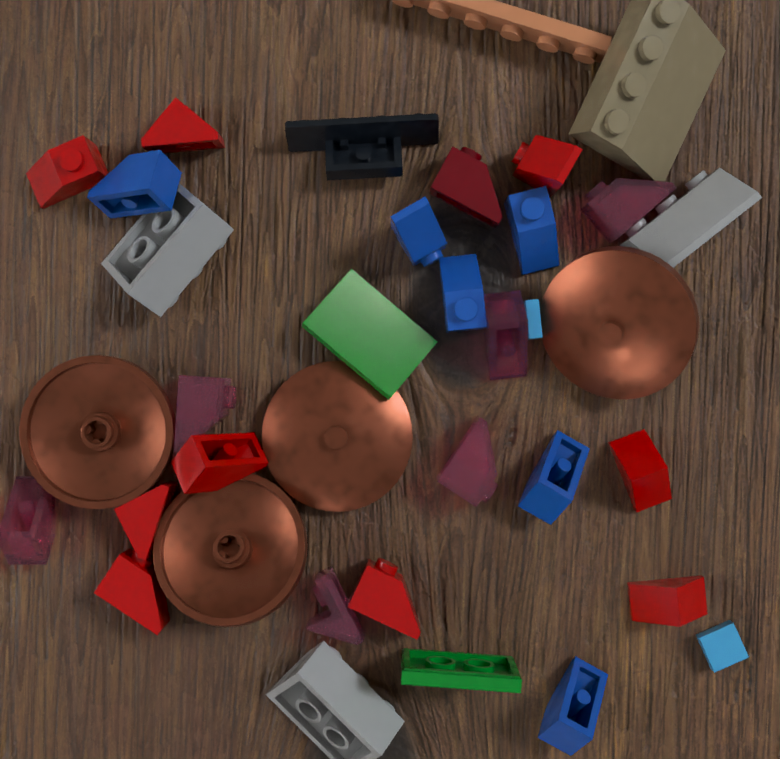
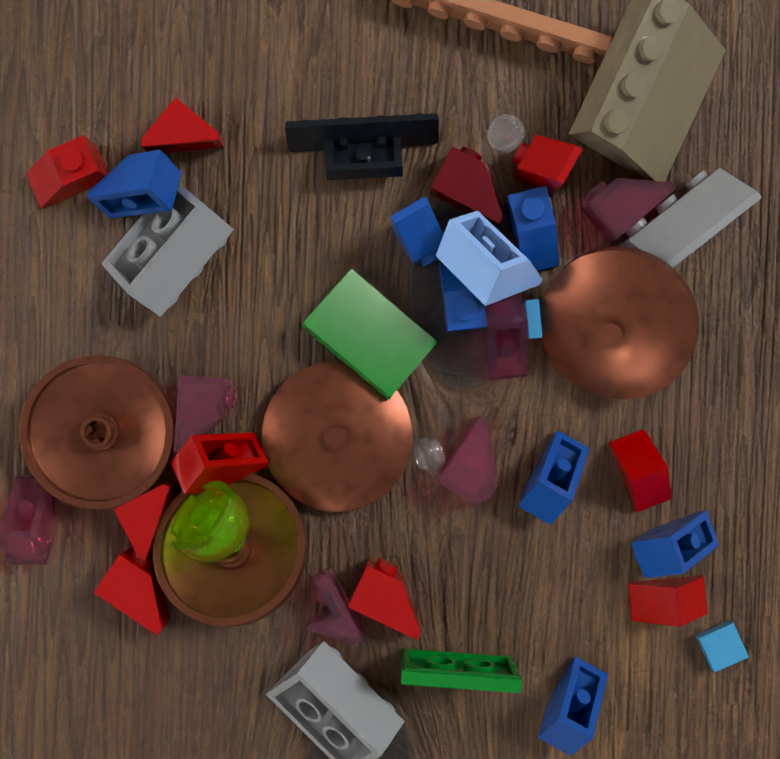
none -> clear neon green cylinder [170,481,250,563]
none -> clear plate [414,437,445,475]
none -> light blue slope [436,211,542,306]
none -> clear plate [487,115,525,153]
none -> blue slope [631,510,719,578]

